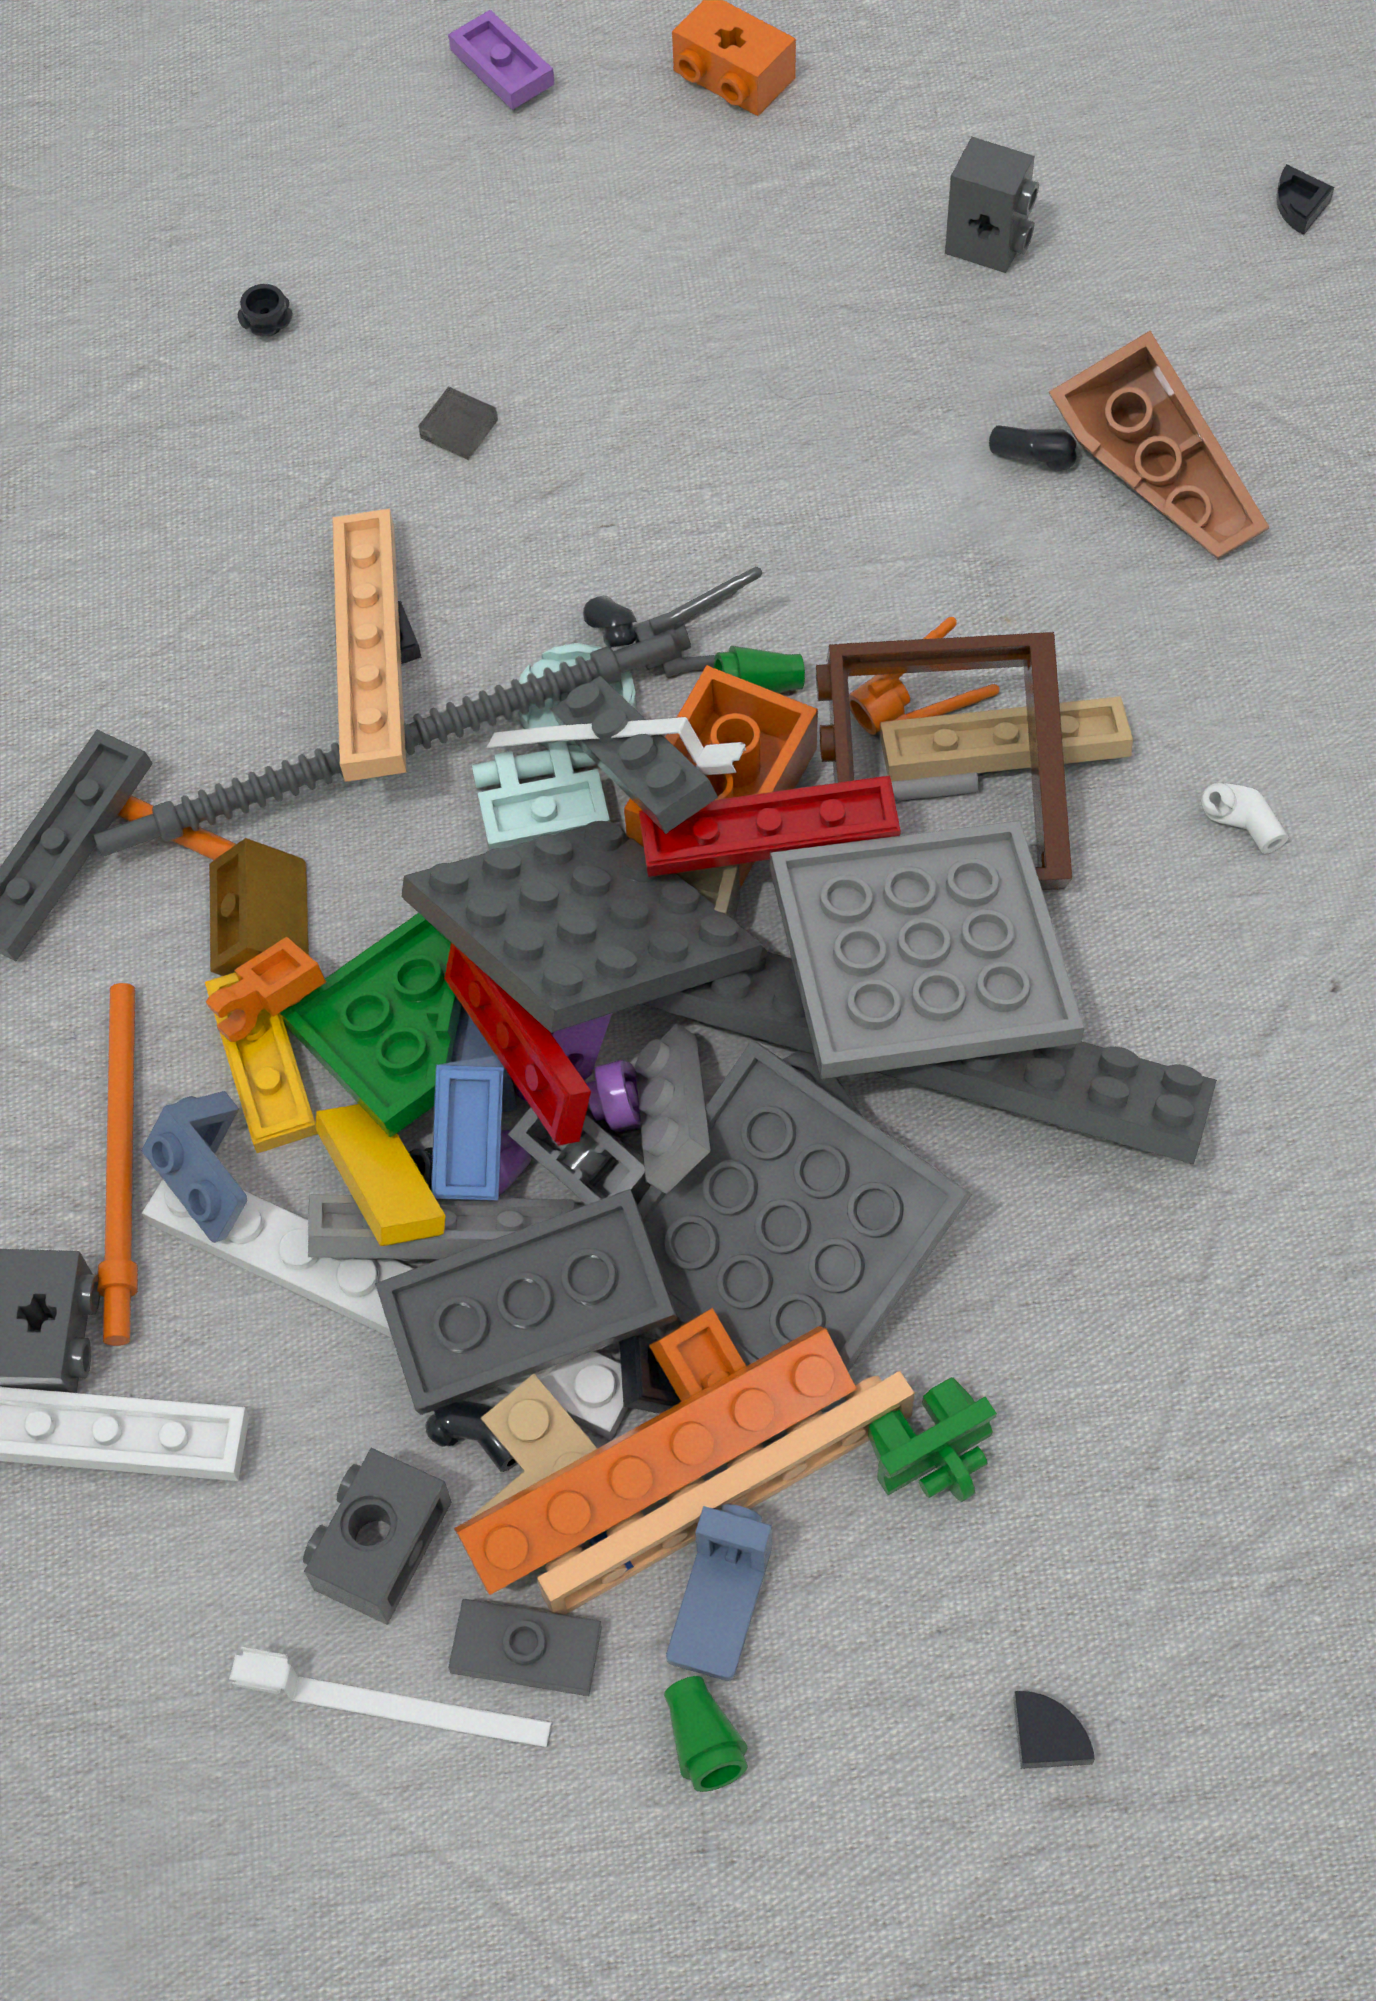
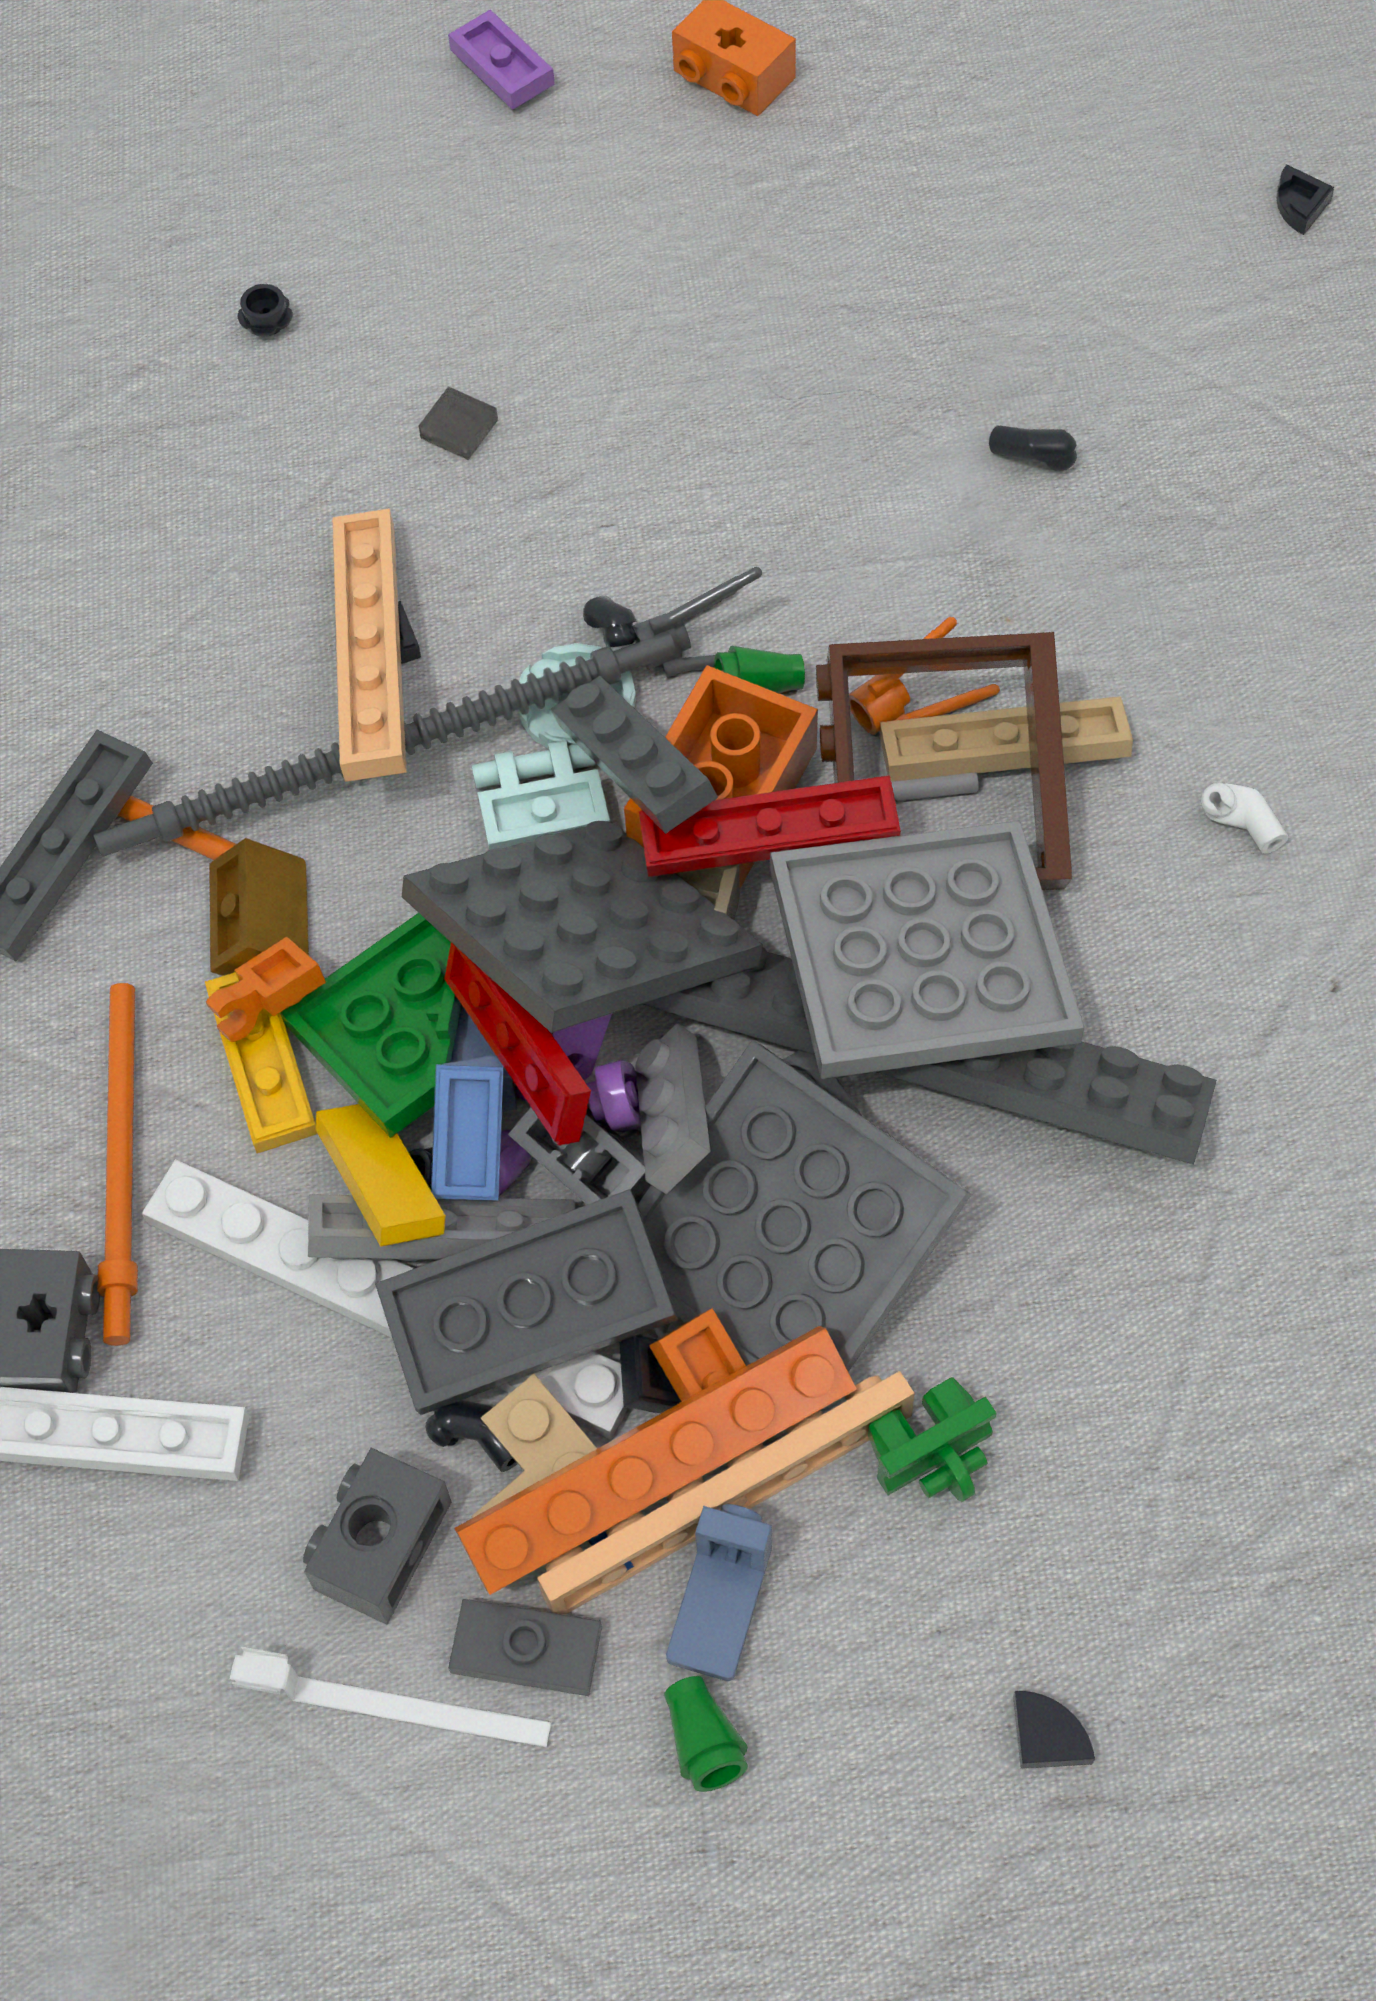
sand blue bracket [141,1091,247,1243] -> none
white piece [487,717,746,775] -> none
dark grey brick [945,137,1039,273] -> none
nougat wedge [1049,330,1269,559] -> none

